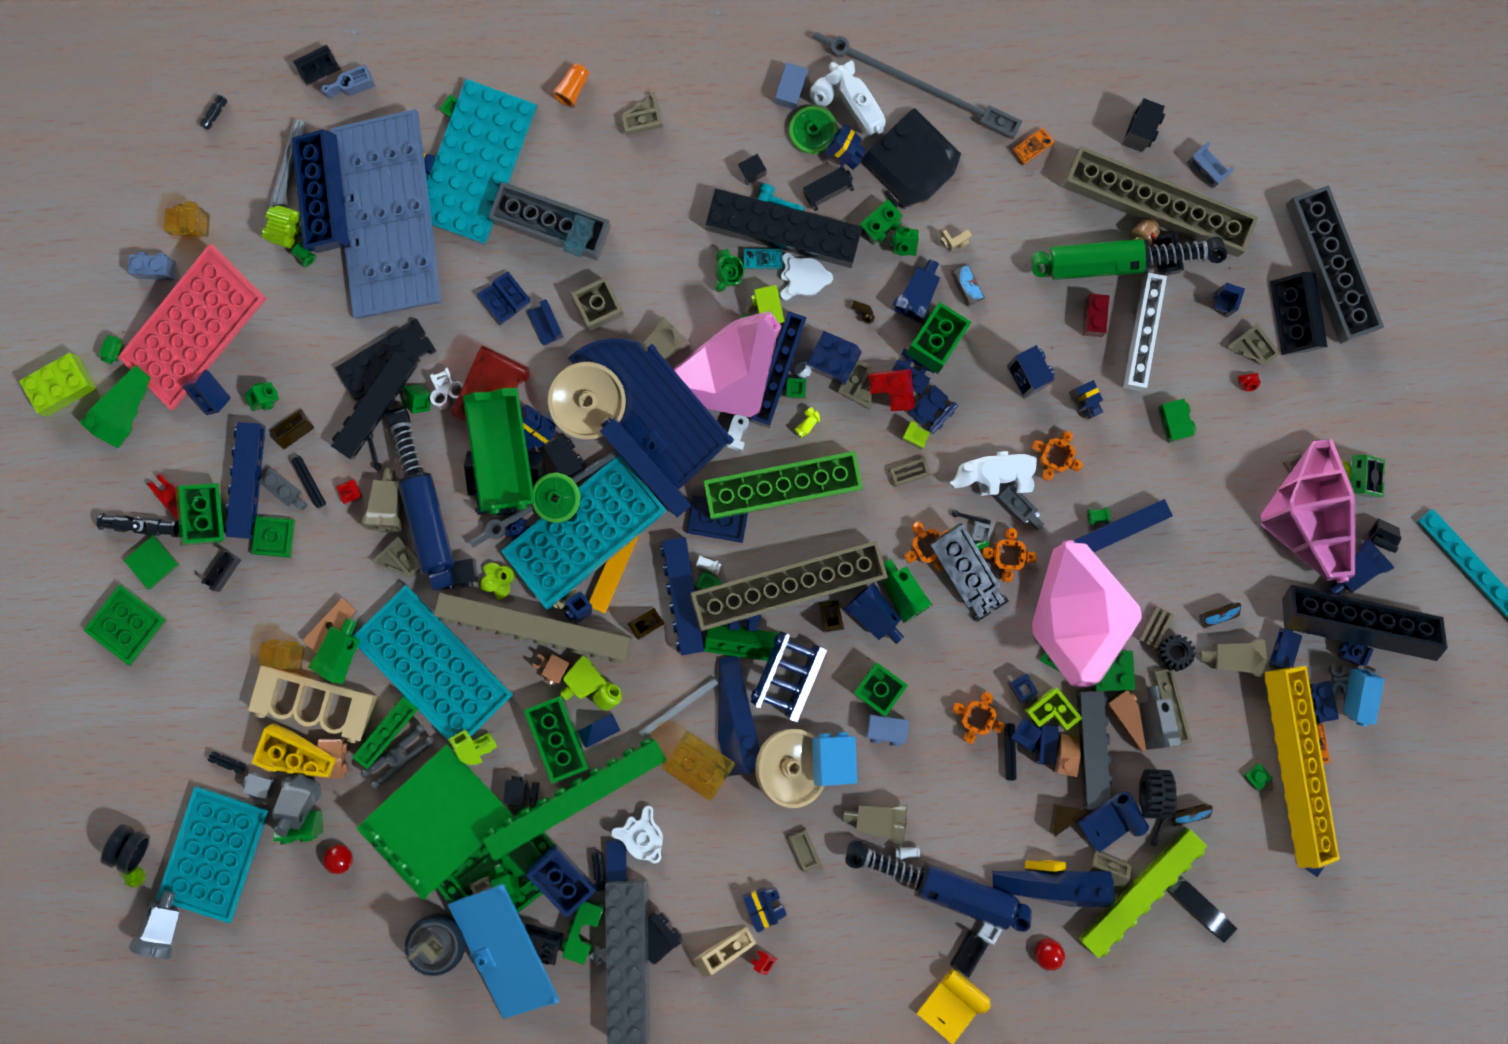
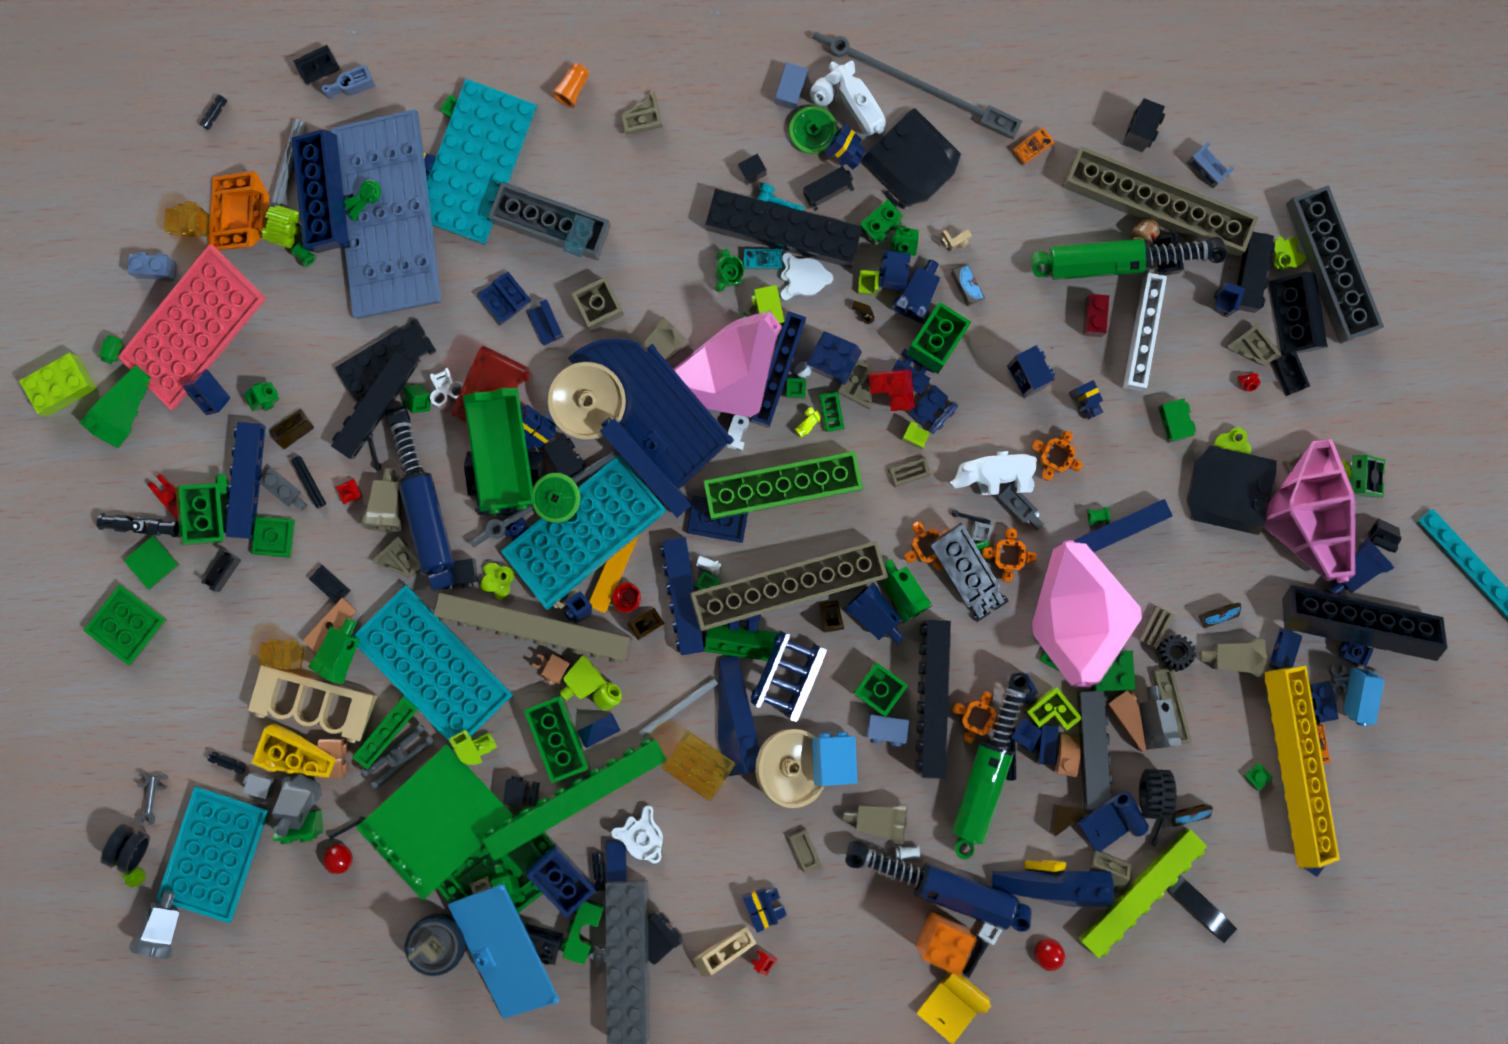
none -> flat silver bar [137,772,168,825]
none -> orange slope [208,171,269,251]
none -> green plate [215,474,229,496]
none -> black tile [309,565,351,604]
none -> black hinge [328,816,366,840]
none -> green piece [344,180,381,221]
none -> red hair [612,583,641,613]
none -> green slope [818,390,845,432]
none -> lime panel [858,270,880,295]
none -> dark blue brick [879,250,911,291]
none -> black brick [915,620,951,779]
none -> orange brick [915,910,976,976]
none -> green piece [952,671,1029,860]
none -> black wedge [1186,446,1277,535]
none -> lime plate [1214,427,1251,455]
none -> black brick [1237,231,1275,313]
none -> black hinge [1271,351,1310,396]
none -> lime plate [1273,236,1306,270]

